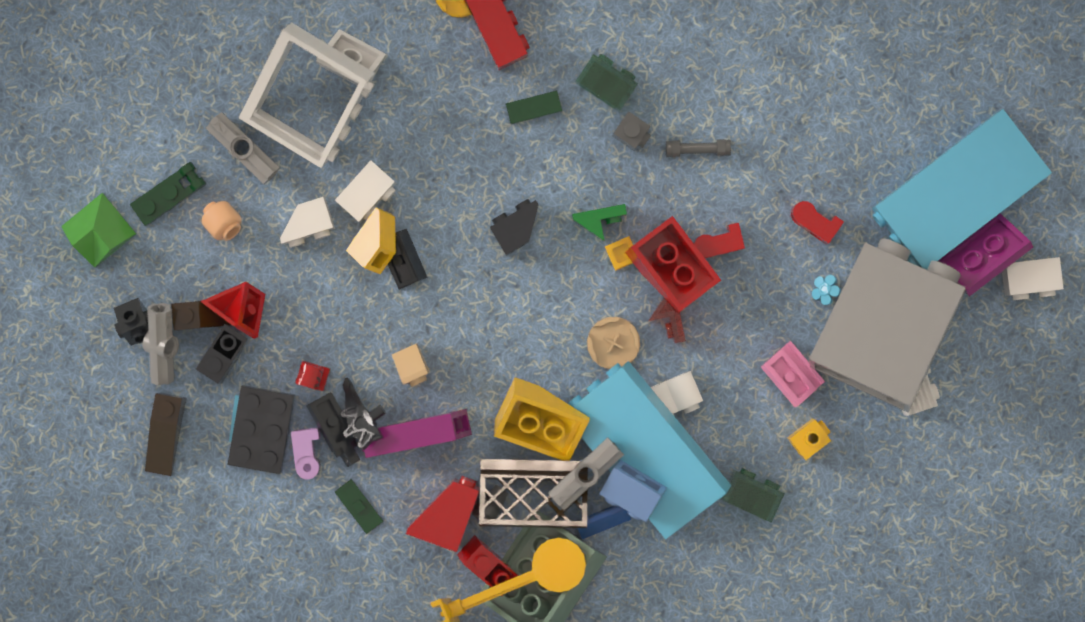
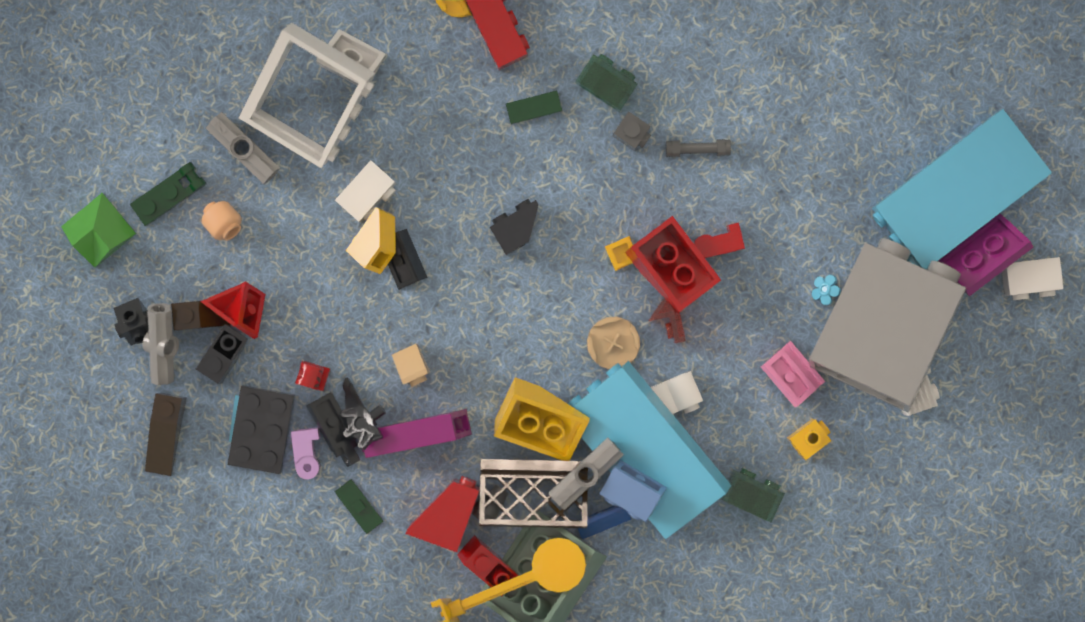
white slope [280,197,335,248] -> none
green slope [572,204,627,242] -> none
red leg [791,201,844,244] -> none

